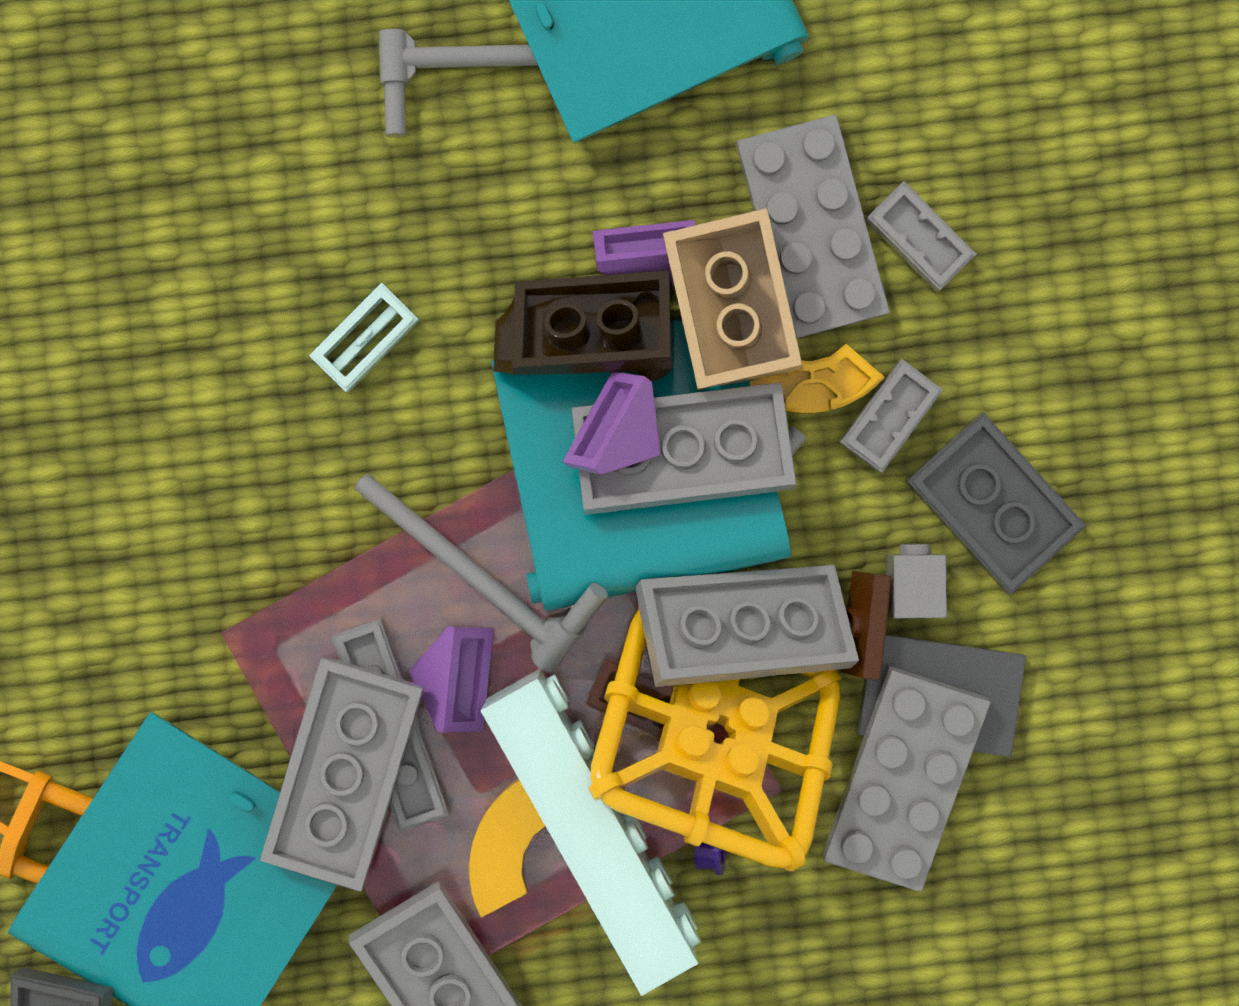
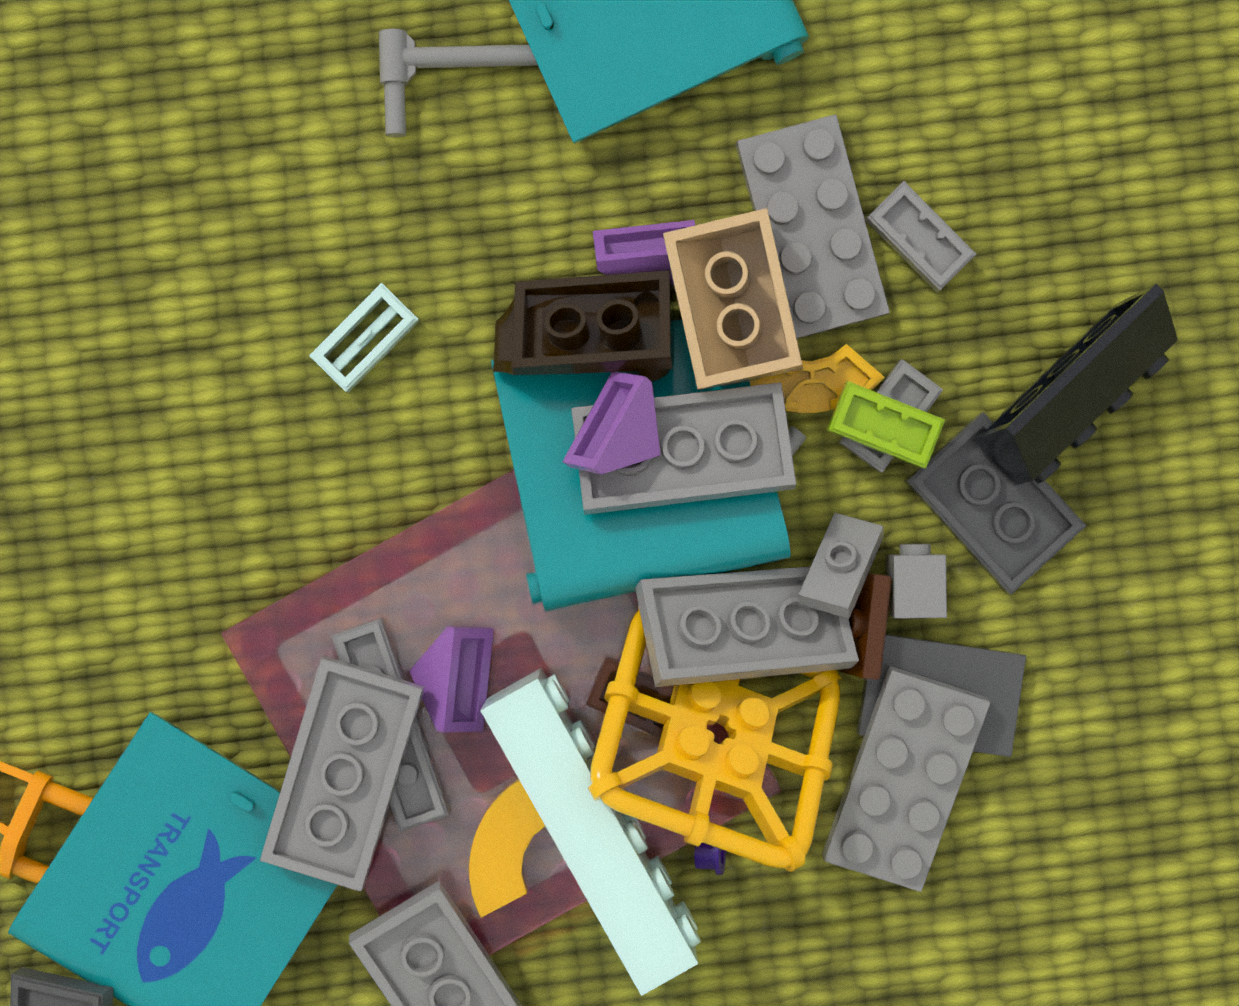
light grey bar [354,473,608,672] -> none
none -> light grey plate [798,513,884,619]
none -> lime plate [826,381,945,469]
none -> black slope [974,284,1178,485]

